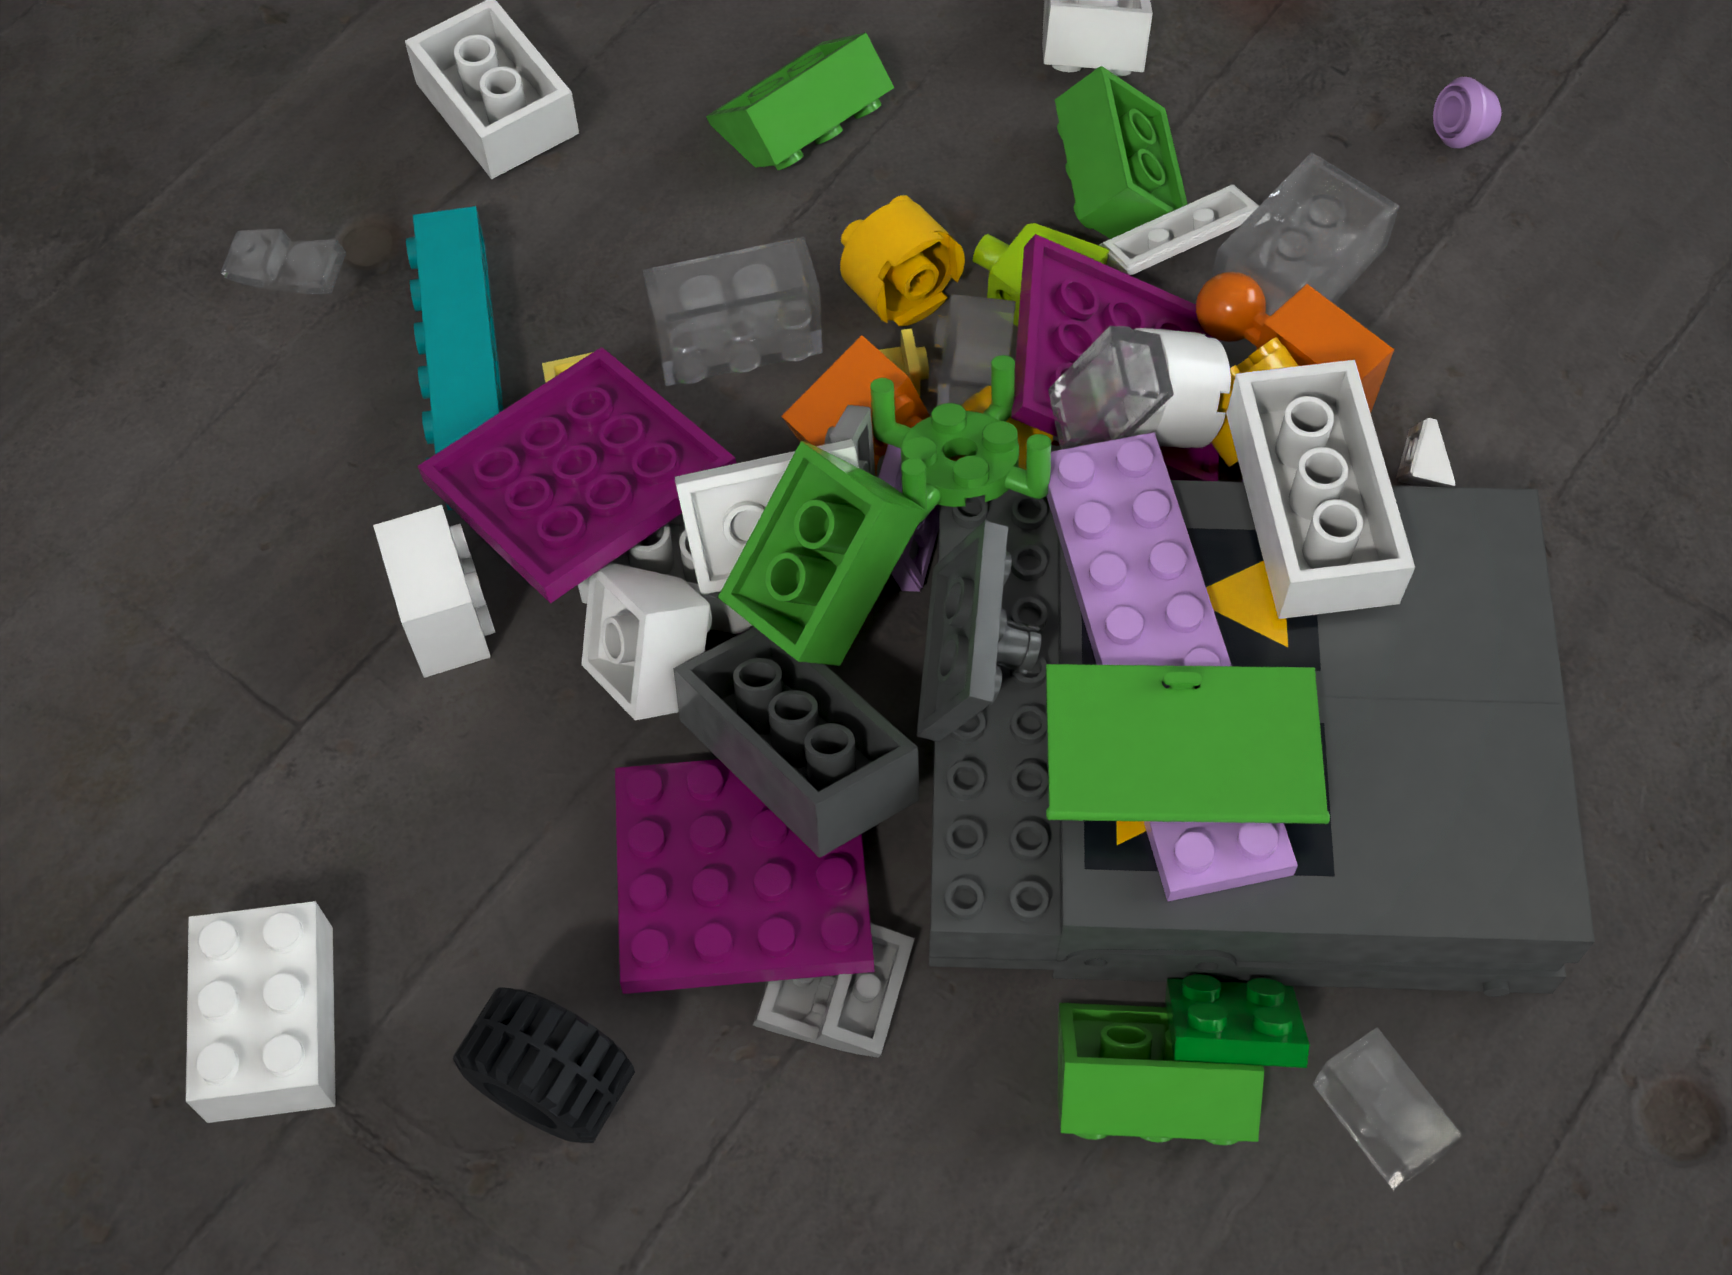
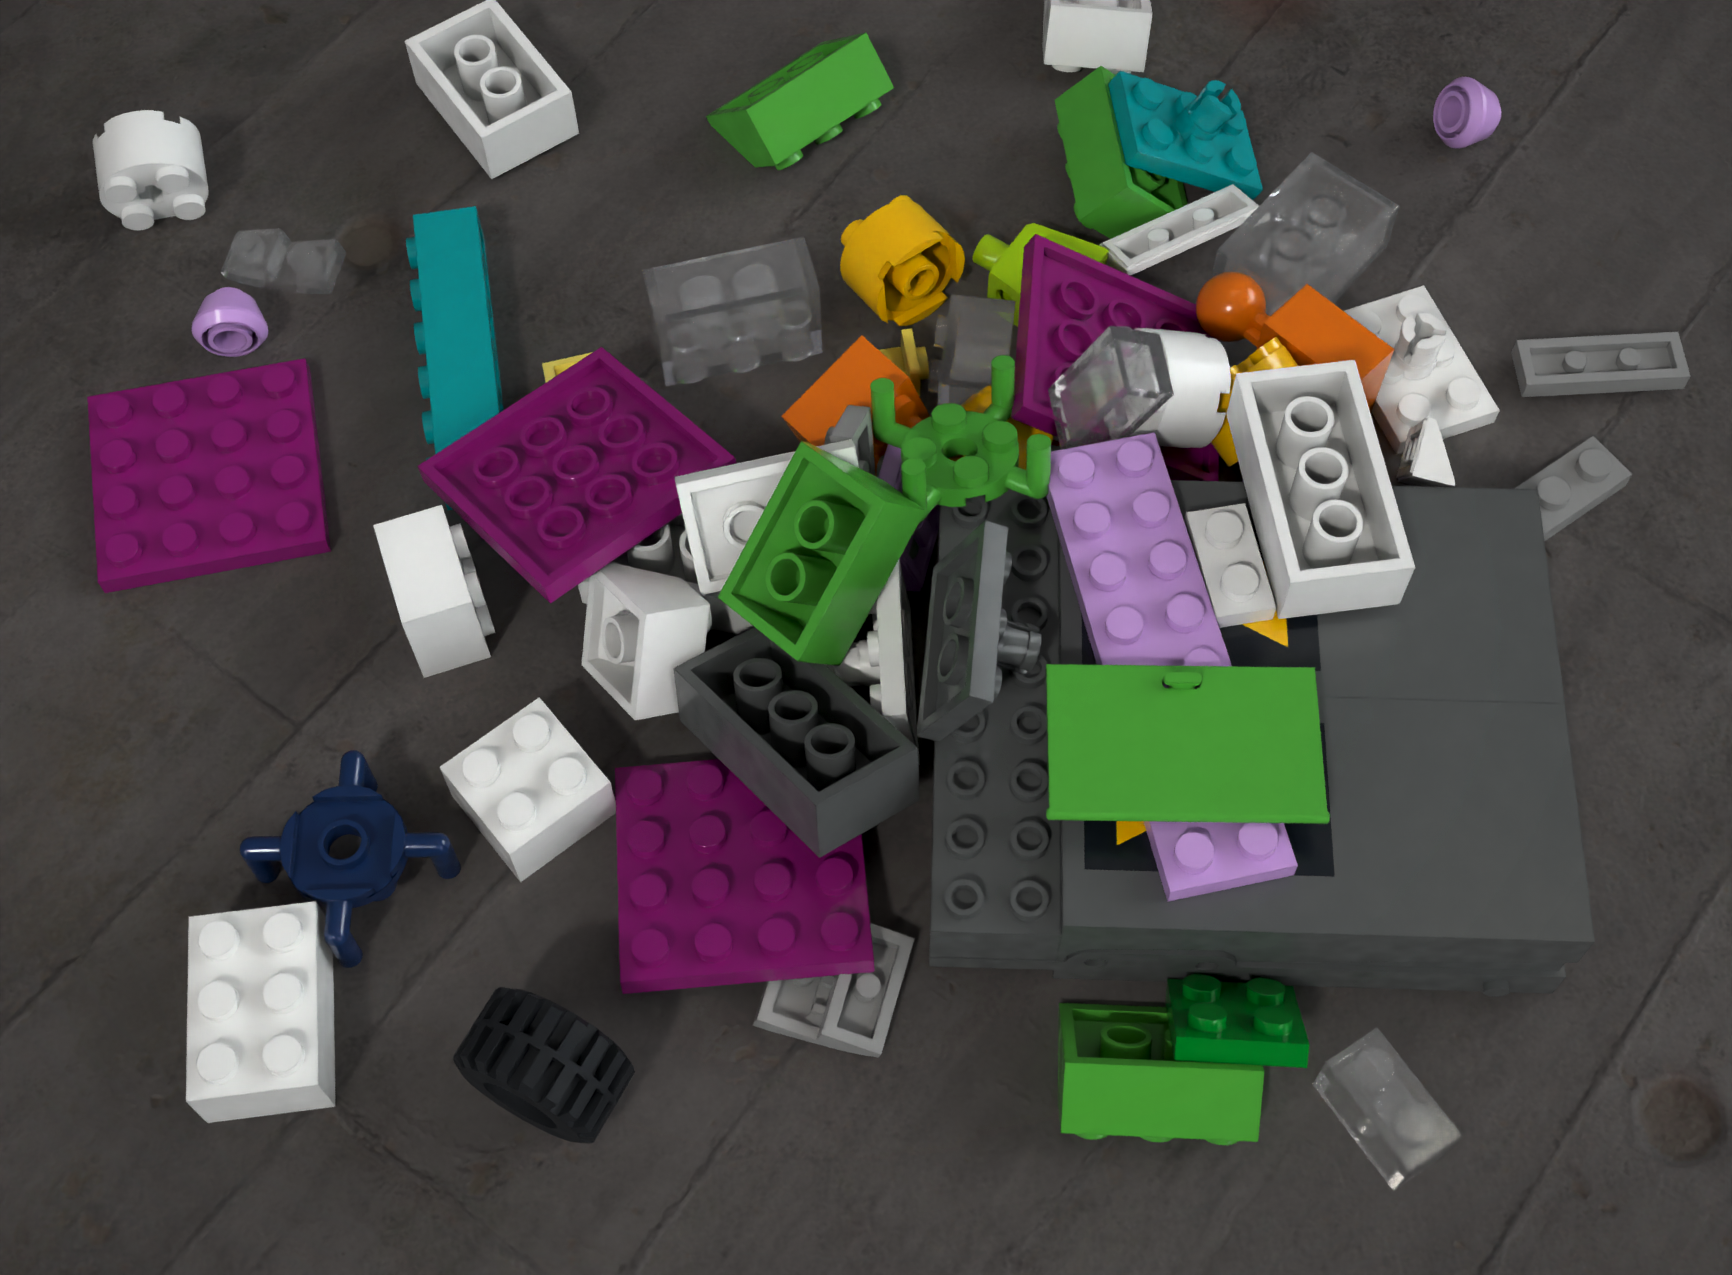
none -> magenta plate [87,358,331,593]
none -> white brick [93,110,209,230]
none -> lavender cone [192,287,268,357]
none -> dark blue plate [239,750,461,968]
none -> white brick [440,697,616,882]
none -> white plate [825,560,920,765]
none -> teal plate [1108,71,1263,200]
none -> white plate [1184,503,1277,628]
none -> white plate [1344,285,1500,455]
none -> light grey plate [1511,332,1691,397]
none -> light grey plate [1514,436,1632,541]

